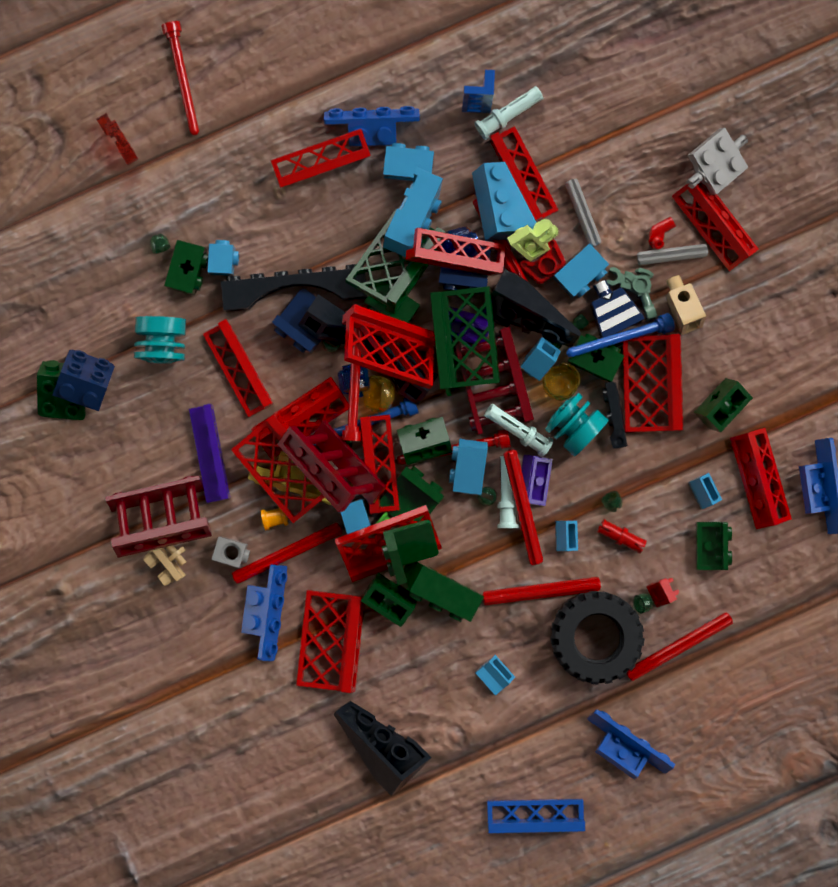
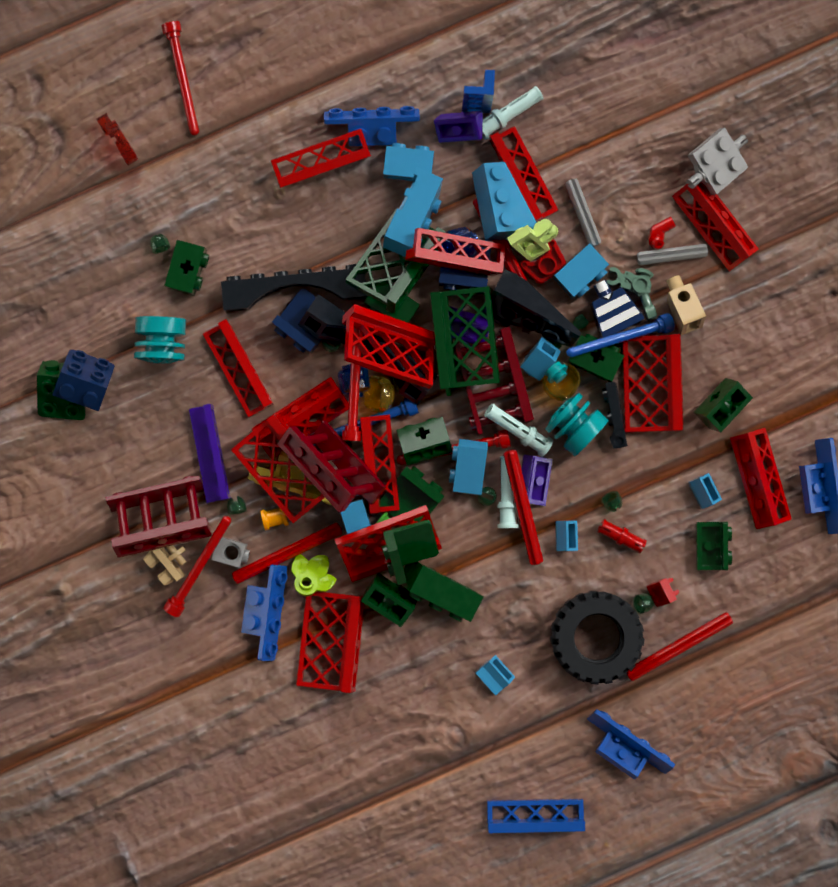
dark azure brick [208,240,239,276] -> none
black wedge [334,701,432,796] -> none
red axle [482,577,601,605] -> none
none -> red piece [163,516,231,617]
none -> clear green hinge [227,496,247,515]
none -> lime plate [291,554,337,596]
none -> dark purple slope [433,111,483,143]
none -> teal plate [545,361,568,383]

